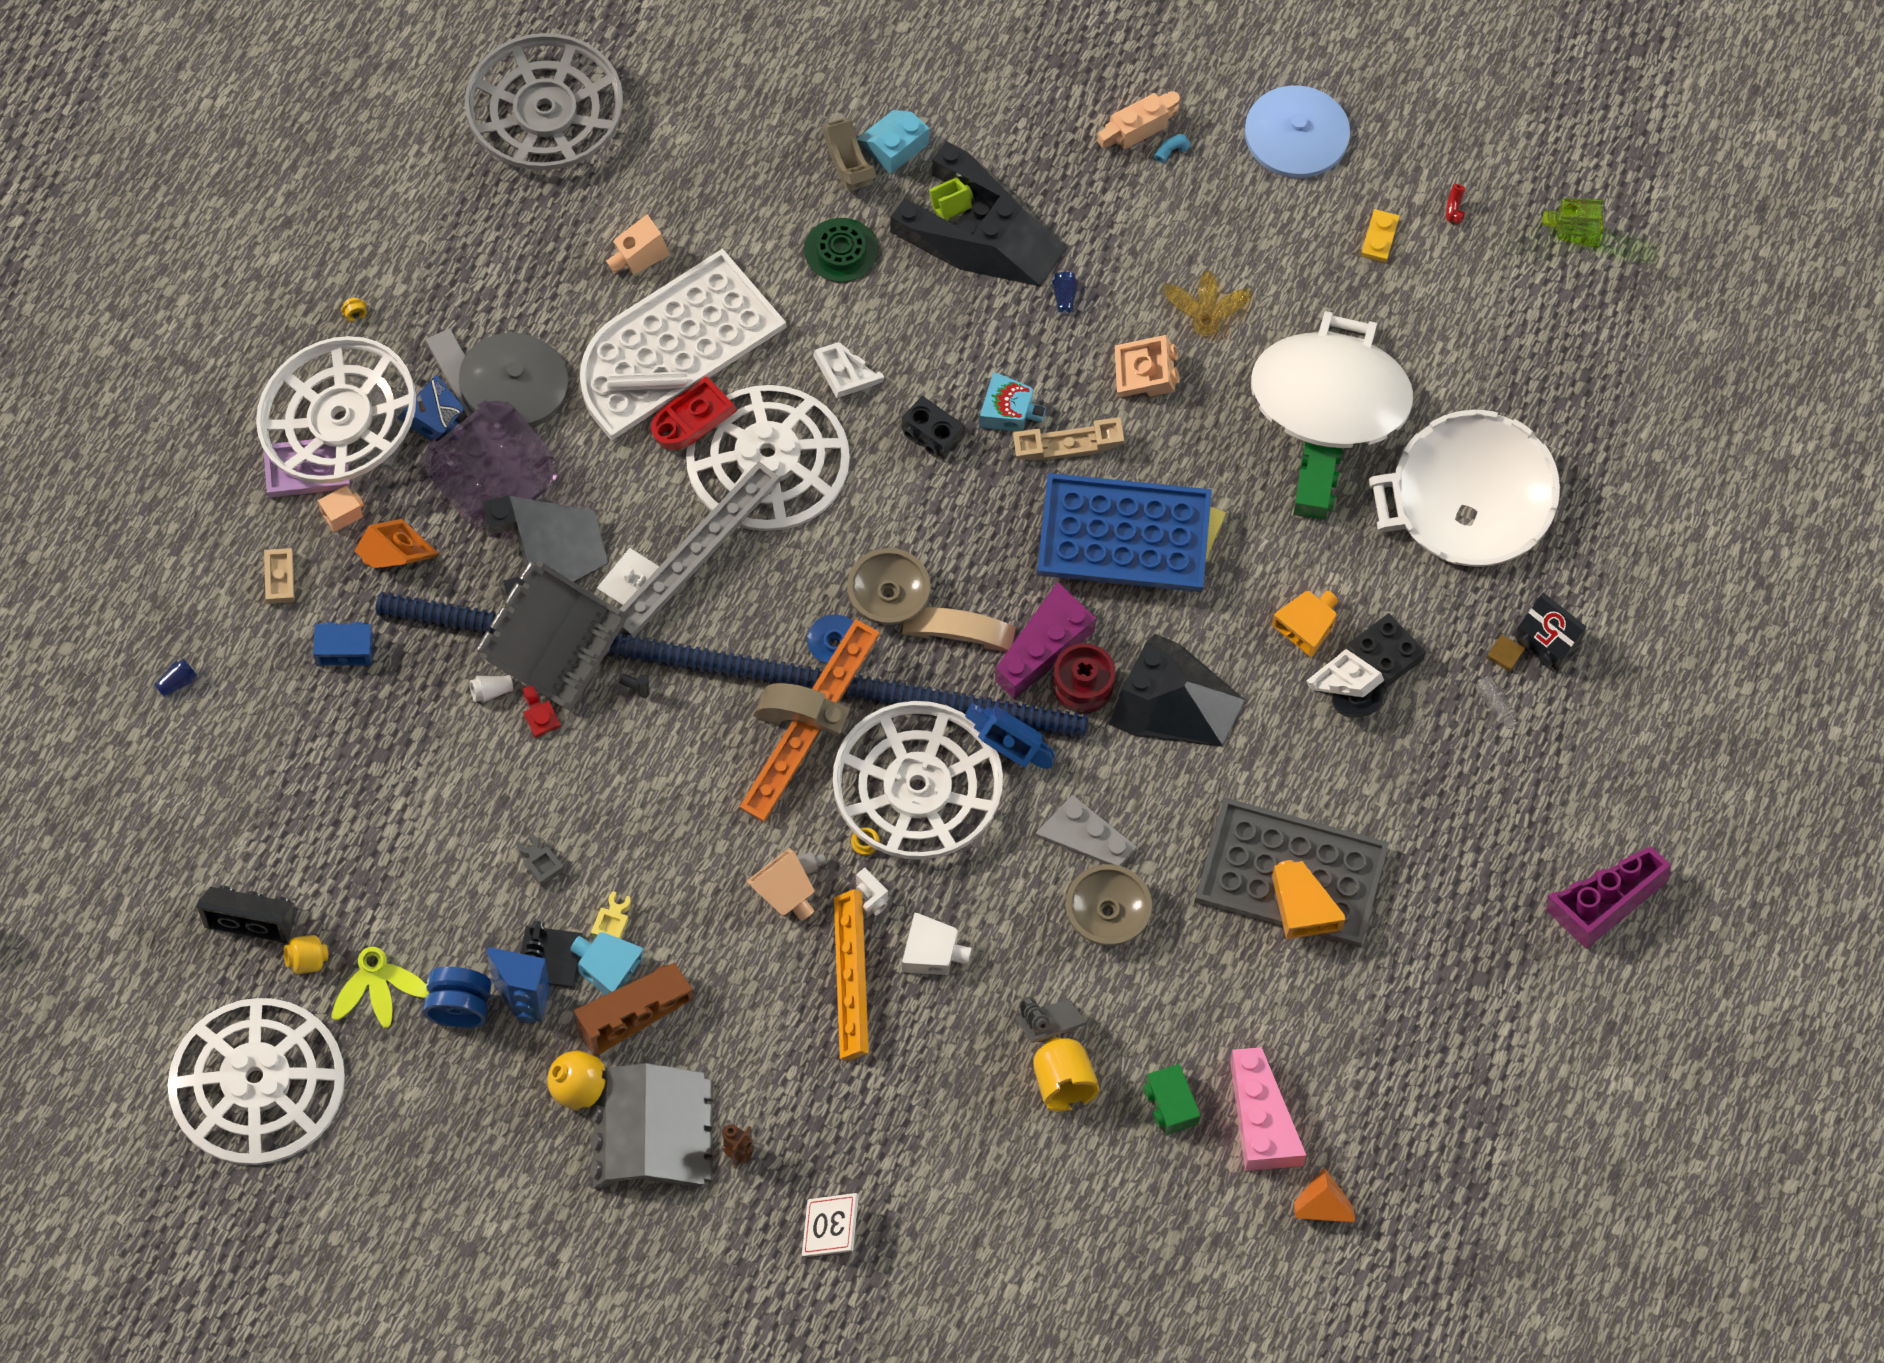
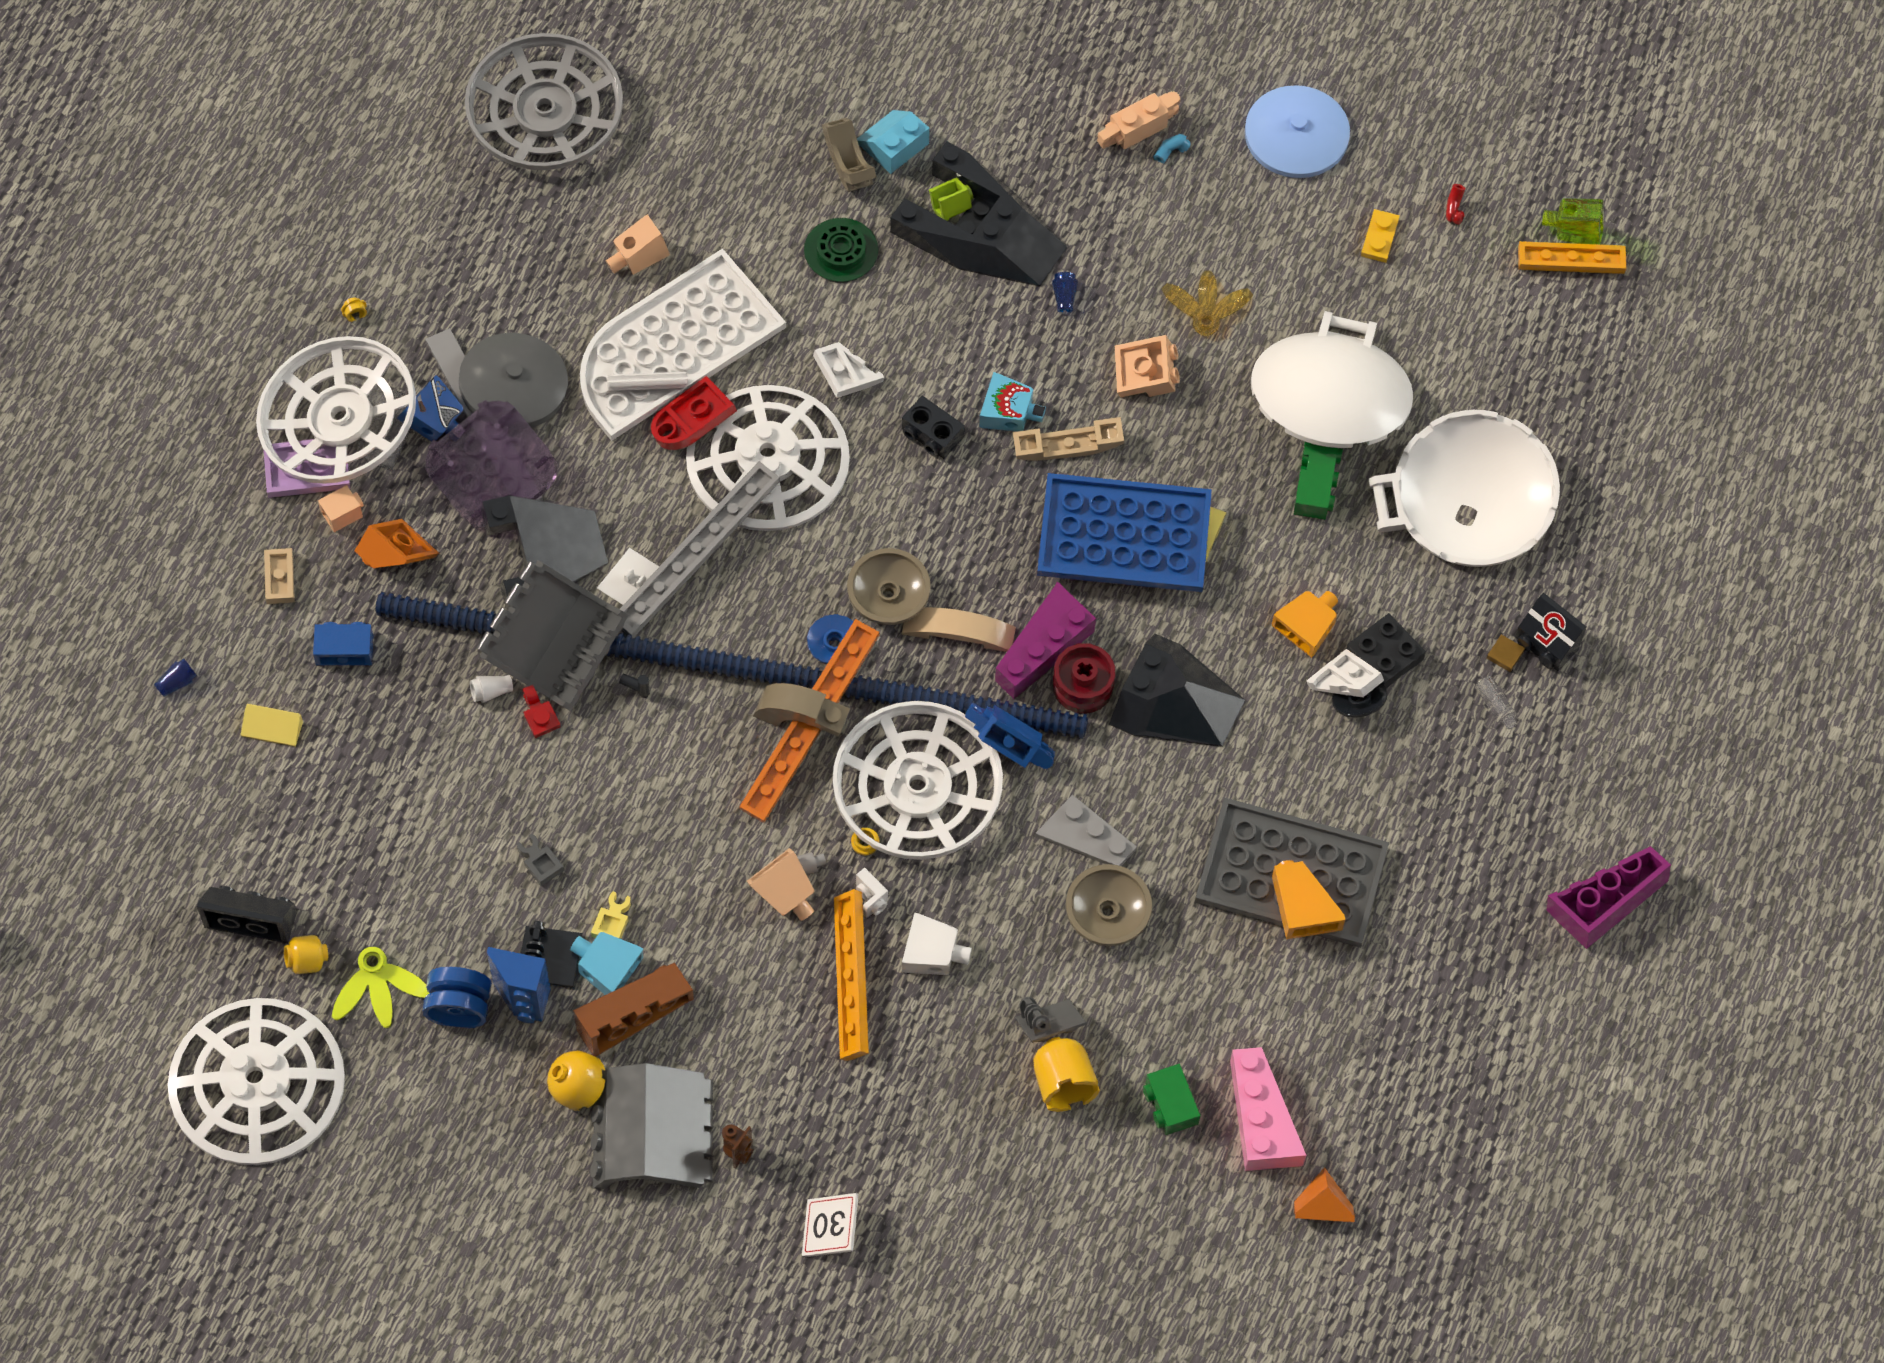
none -> light yellow slope [241,704,303,747]
none -> light orange plate [1518,241,1626,274]

